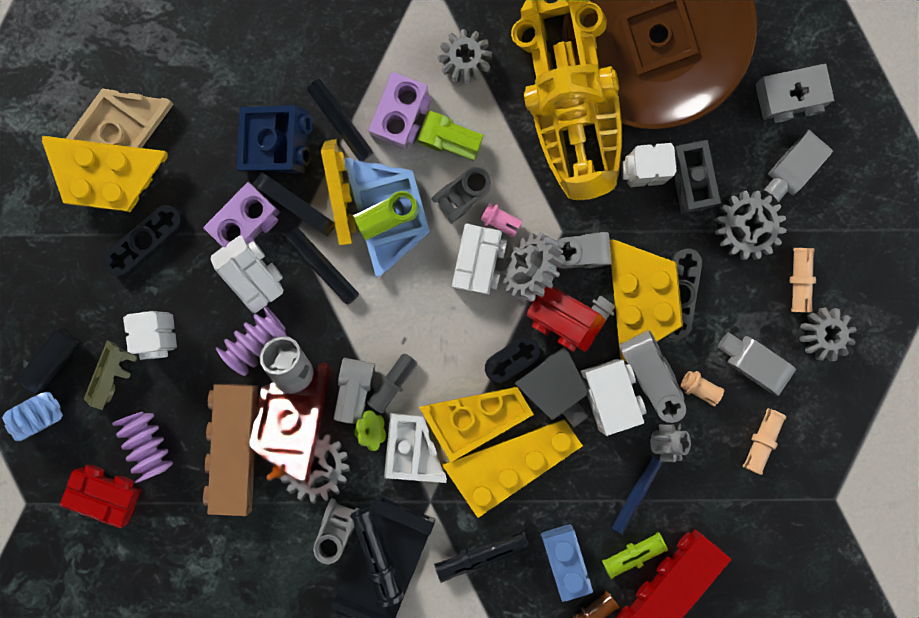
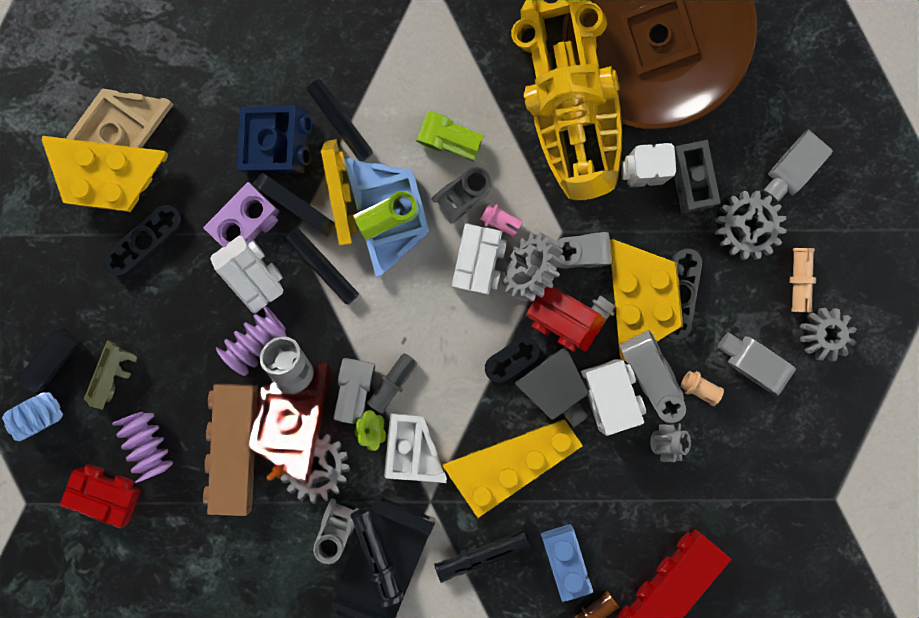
white brick [123,311,177,360] -> none
lavender brick [368,72,432,150] -> none
yellow wing [419,387,534,463] -> none
light grey gear [438,29,492,85] -> none
lime pin [602,532,668,579] -> none
dark blue piece [612,456,663,534] -> none
light nougat pin [742,408,787,475] -> none
light grey brick [755,63,834,123] -> none

